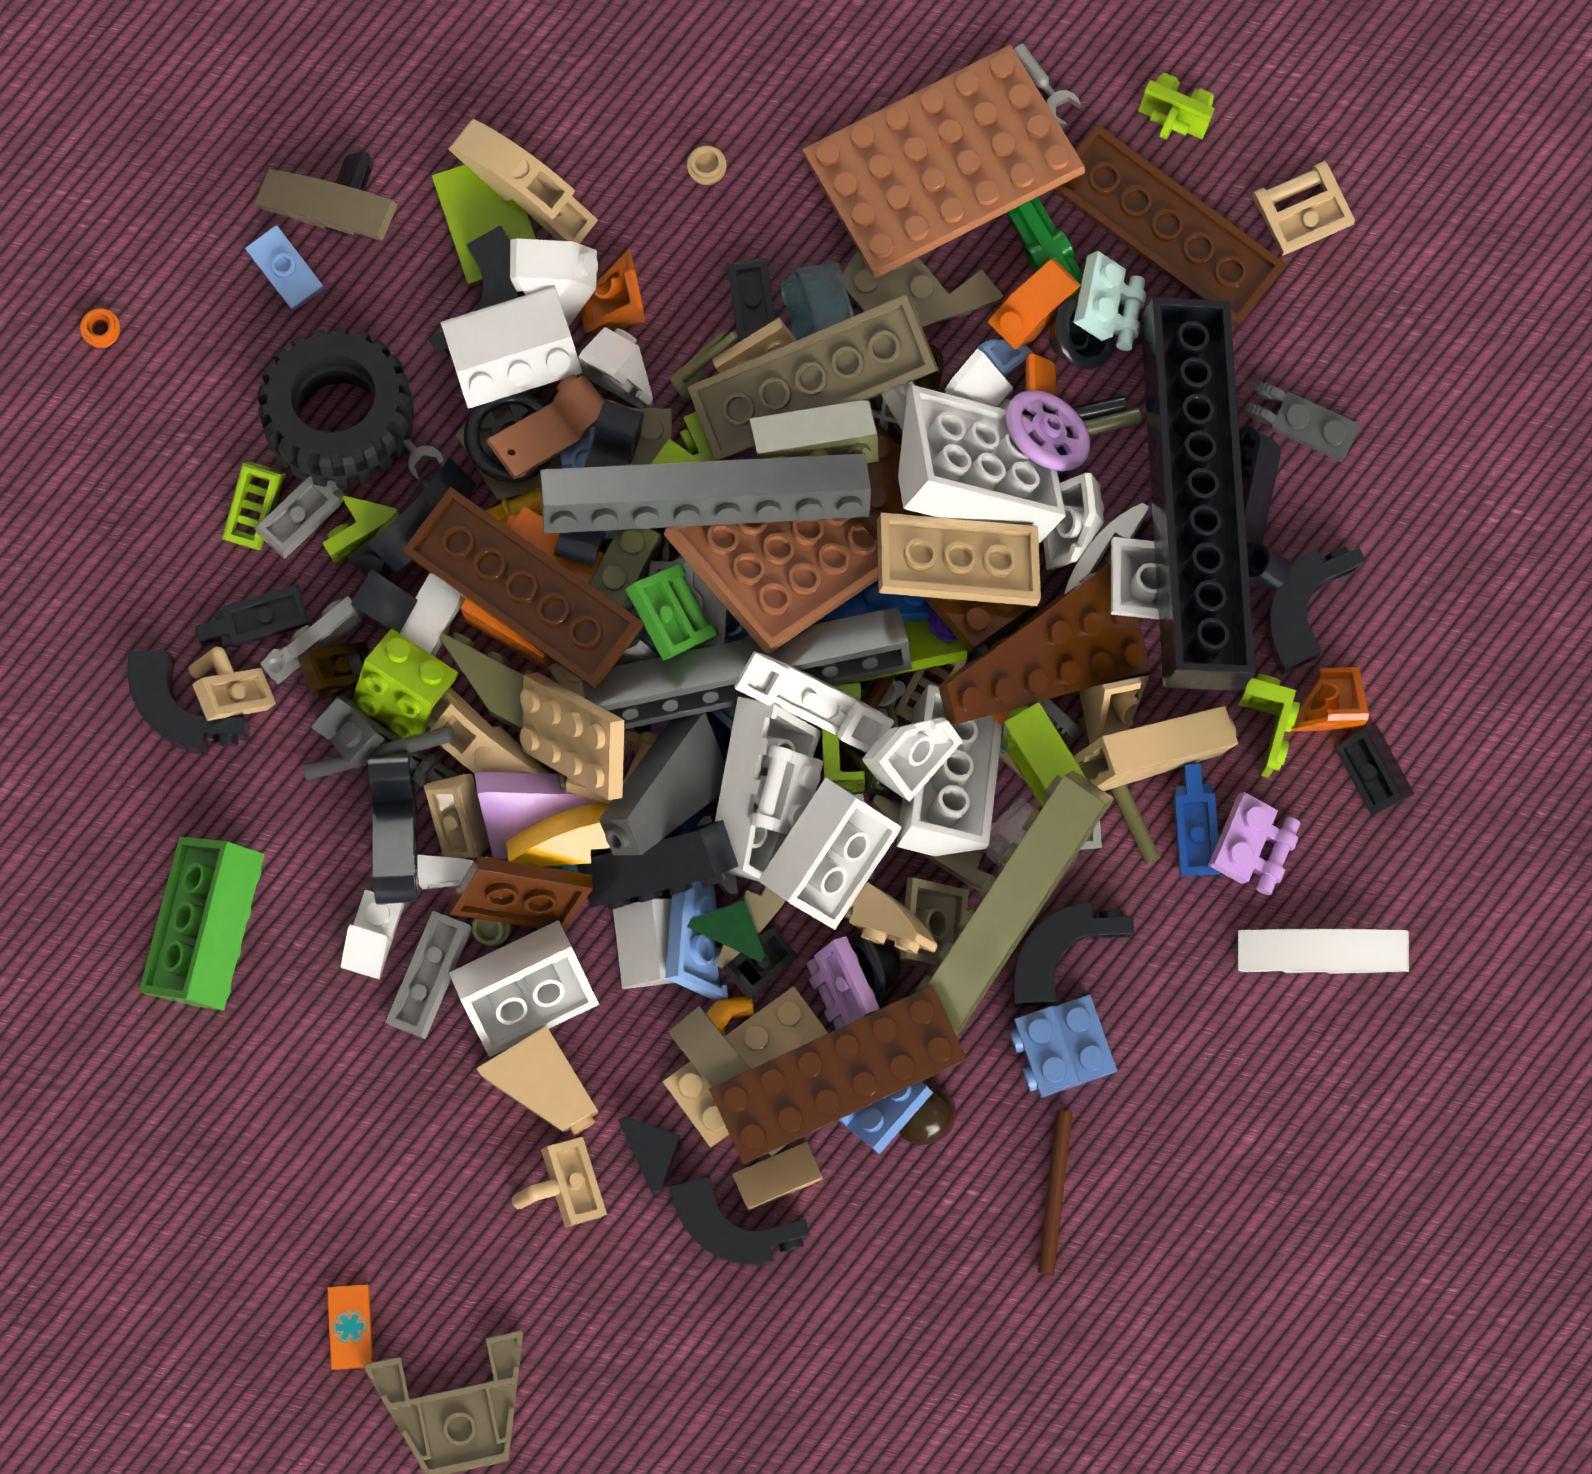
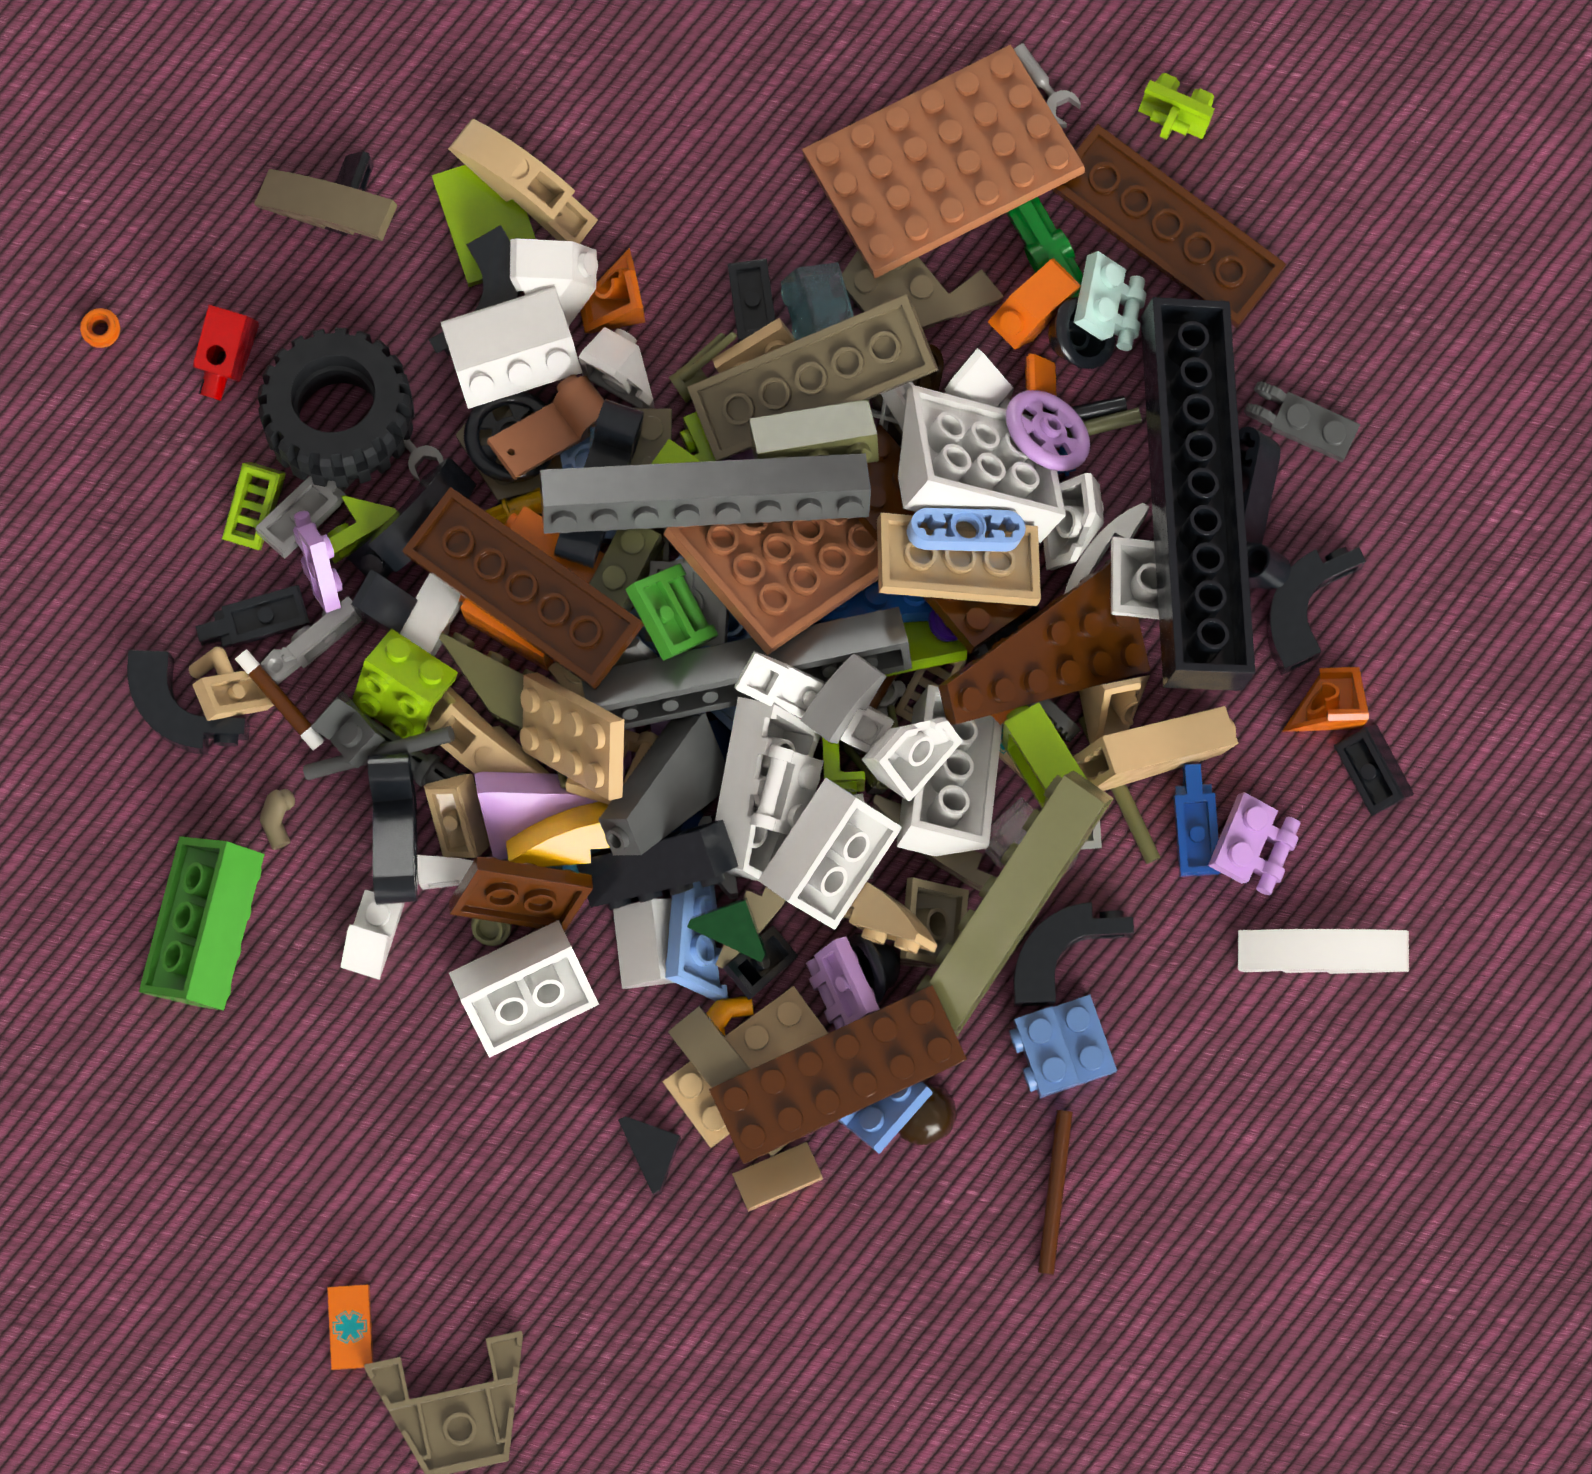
light blue plate [245,225,325,312] -> none
dark brown slope [297,641,370,699] -> none
light grey plate [385,911,472,1039] -> none
tan slope [477,1026,599,1135] -> none
tan plate [512,1137,607,1228] -> none
black arch [670,1177,810,1266] -> none
tan plate [687,146,726,185] -> none
light blue tile [978,339,1034,378] -> none
lime bracket [1238,674,1300,778] -> none
tan plate [1252,161,1355,256] -> none
none -> red torso [193,305,260,401]
none -> reddish brown bar [235,649,325,751]
none -> dark tan arm [260,789,295,850]
none -> lavender plate [293,511,343,613]
none -> light grey slope [800,653,886,744]
none -> light blue beam [906,508,1026,552]

